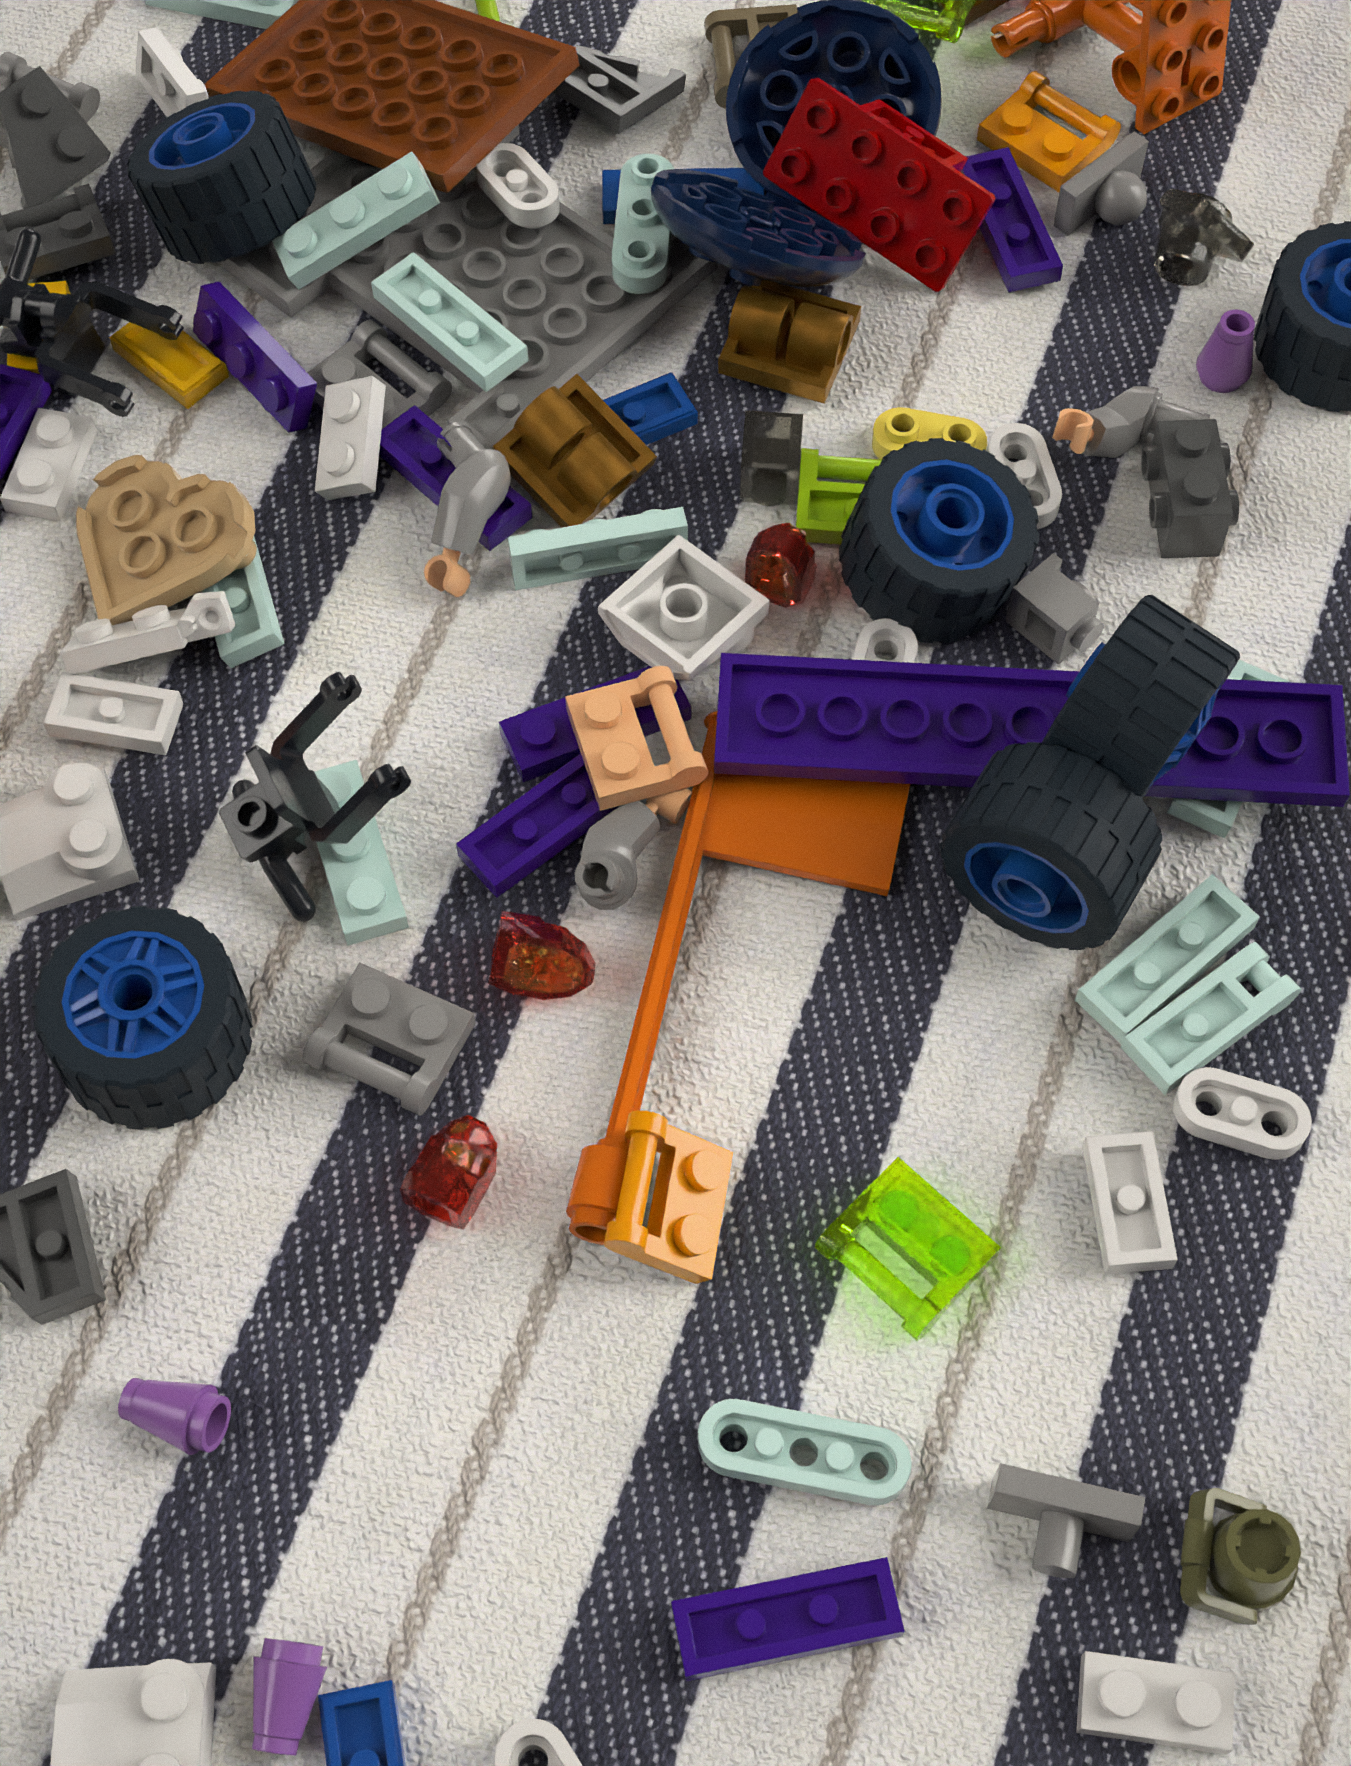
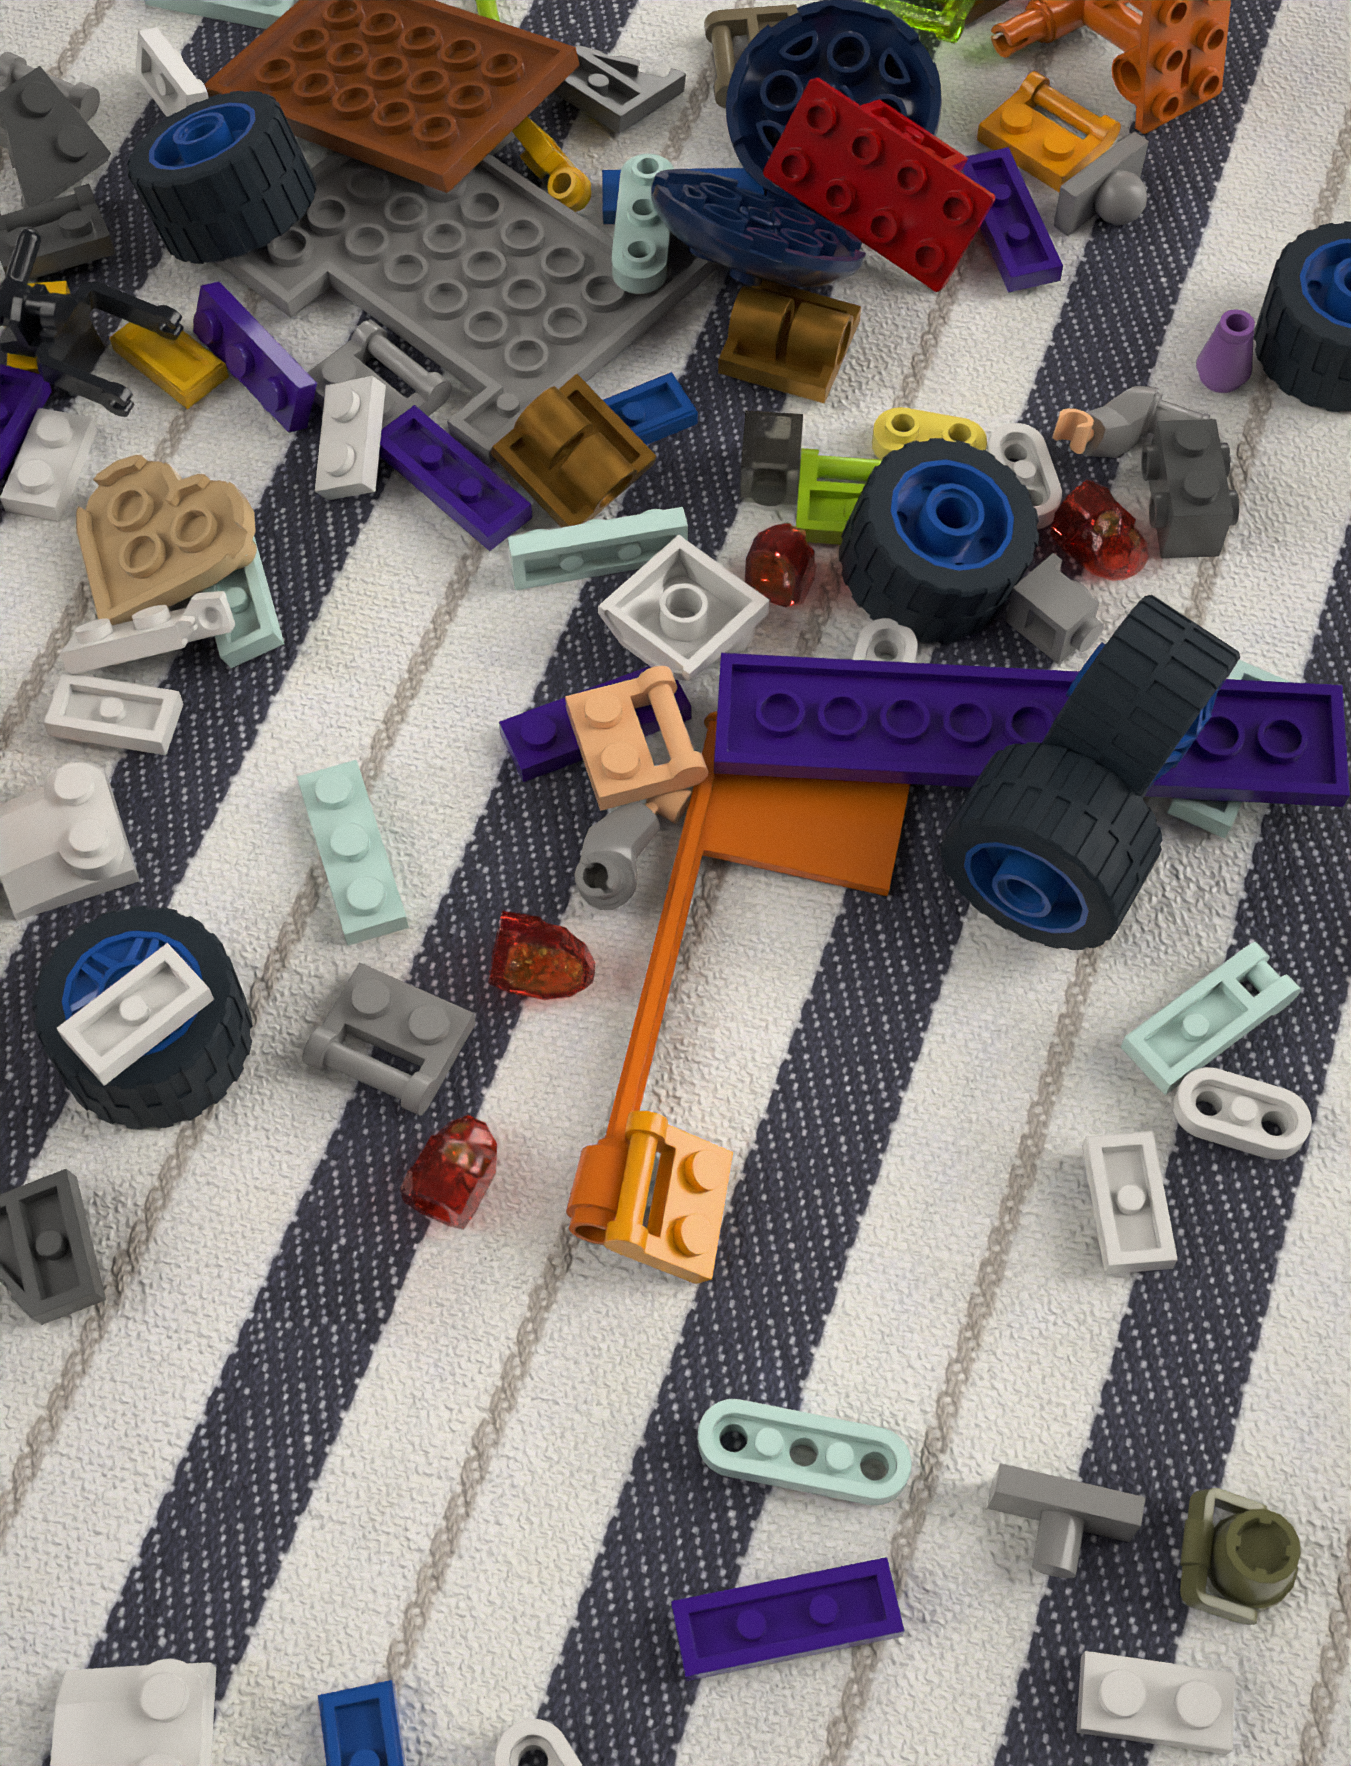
medium lavender cone [118,1378,231,1455] -> none
black piece [219,672,411,922] -> none
medium lavender cone [252,1638,327,1755] -> none
light aqua plate [272,151,440,290] -> none
light aqua plate [371,252,528,392] -> none
light grey arm [424,422,511,597] -> none
dark purple plate [456,753,619,898] -> none
white plate [476,143,560,229] -> none
clear neon green plate [814,1157,1001,1341] -> none
light aqua plate [1075,874,1260,1045] -> none
clear smoke piece [1154,189,1254,286] -> none
none -> white plate [57,943,214,1086]
none -> yellow plate [512,116,591,212]
none -> clear red rock [1050,479,1149,581]

